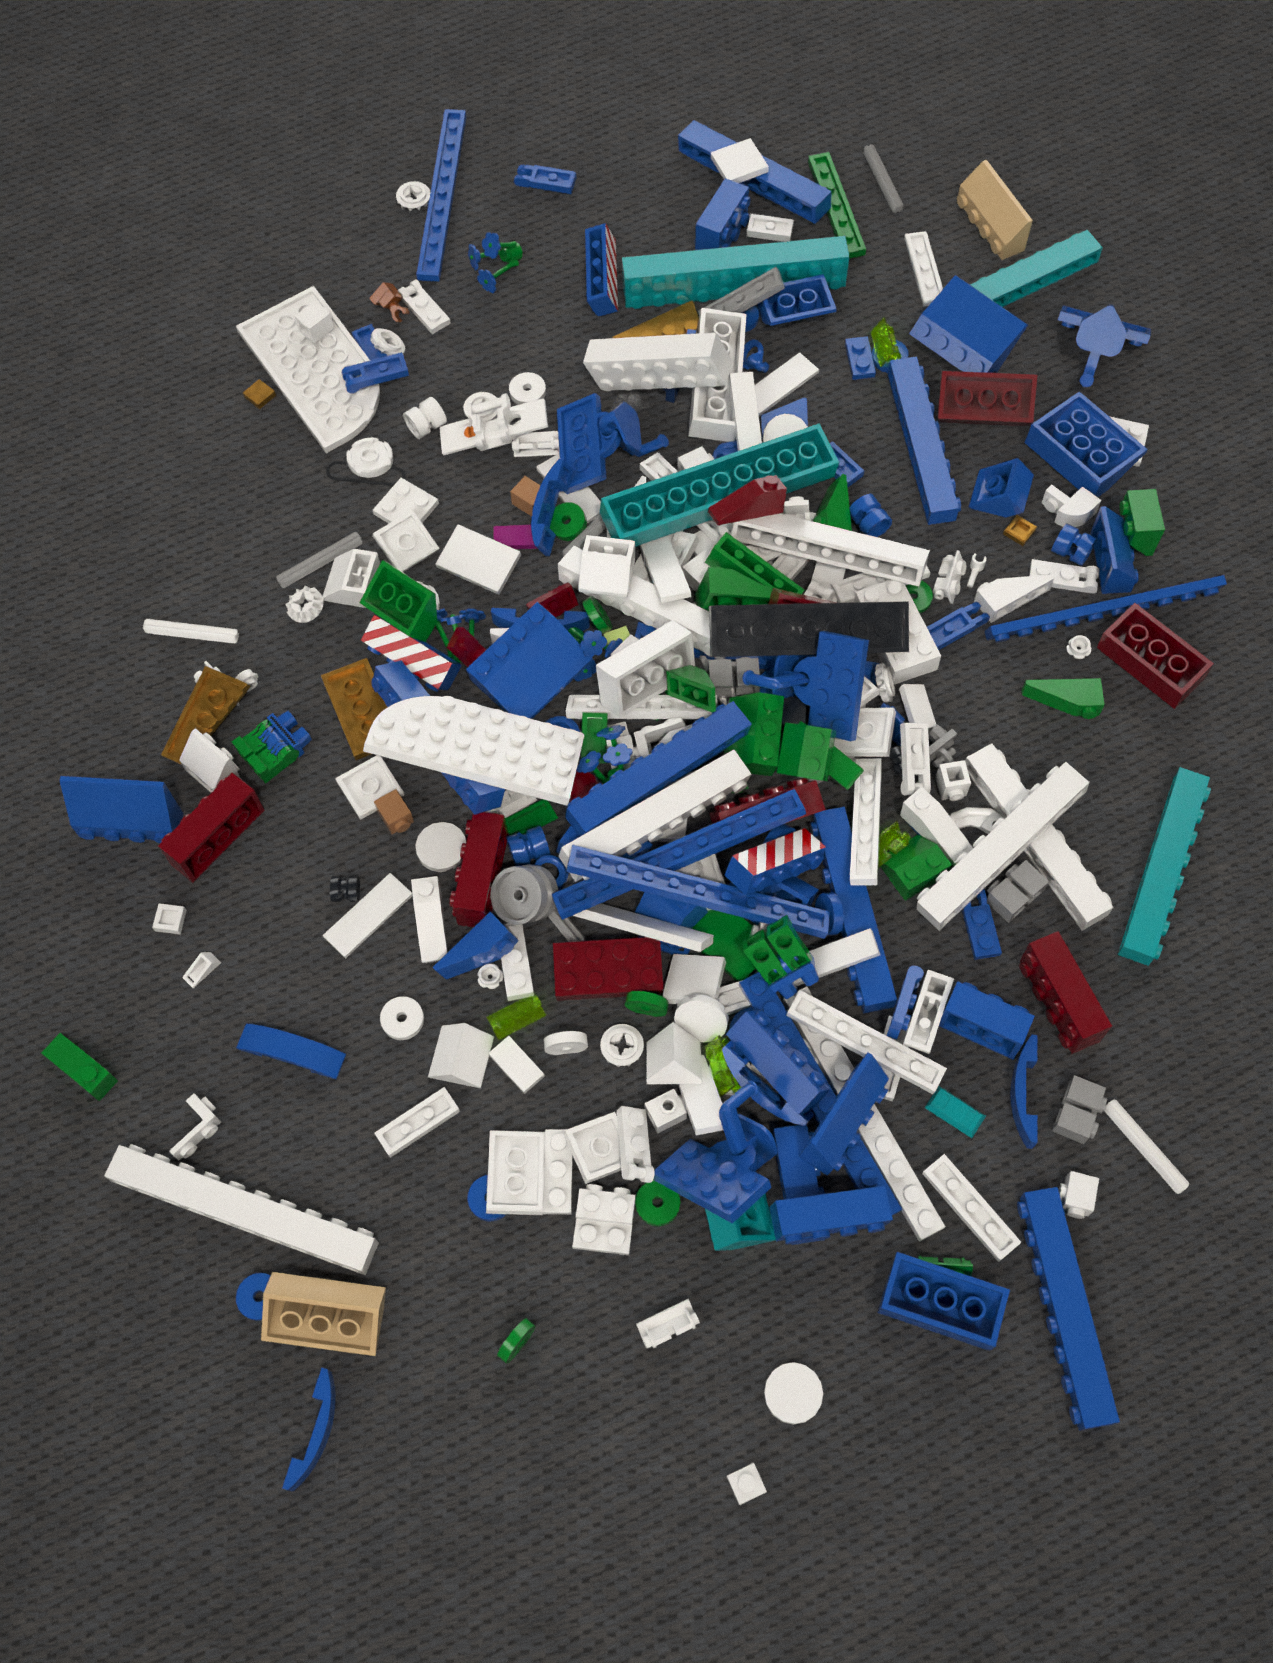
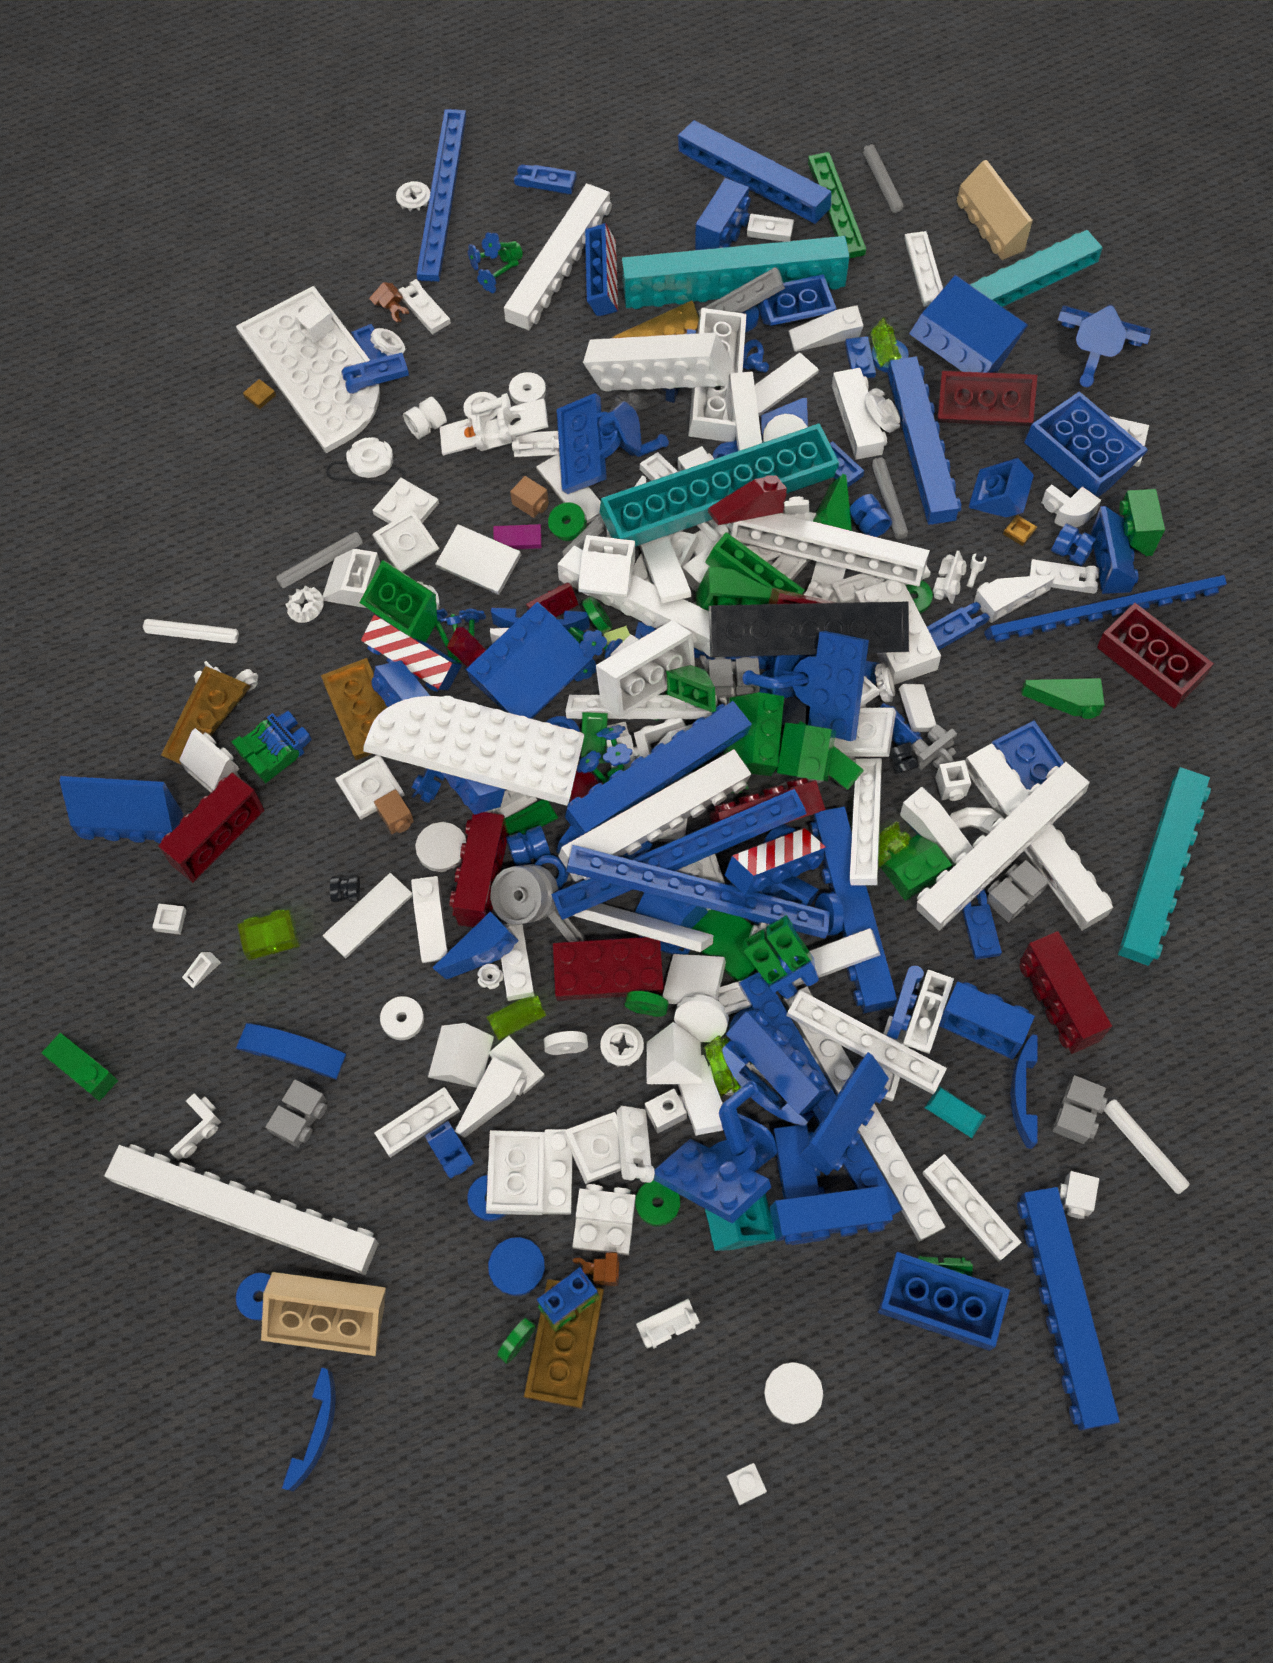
blue slope [531,459,573,556] -> none
white tile [711,138,768,183] -> none
white plate [900,723,931,796] -> none
white plate [1067,635,1091,659] -> none
none -> clear neon green brick [237,910,300,961]
none -> light grey piece [266,1079,327,1148]
none -> blue hinge [411,768,445,803]
none -> blue brick [424,1121,474,1179]
none -> white slope [455,1057,527,1137]
none -> blue tile [488,1237,545,1296]
none -> white brick [504,183,612,330]
none -> pearl gold plate [524,1279,604,1409]
none -> blue hips [537,1267,600,1332]
none -> dark orange piece [572,1253,619,1286]
none -> white slope [789,306,863,352]
none -> white brick [832,368,887,460]
none -> white tile [865,388,900,433]
none -> light grey axle [872,457,908,539]
none -> blue tile [991,720,1064,790]

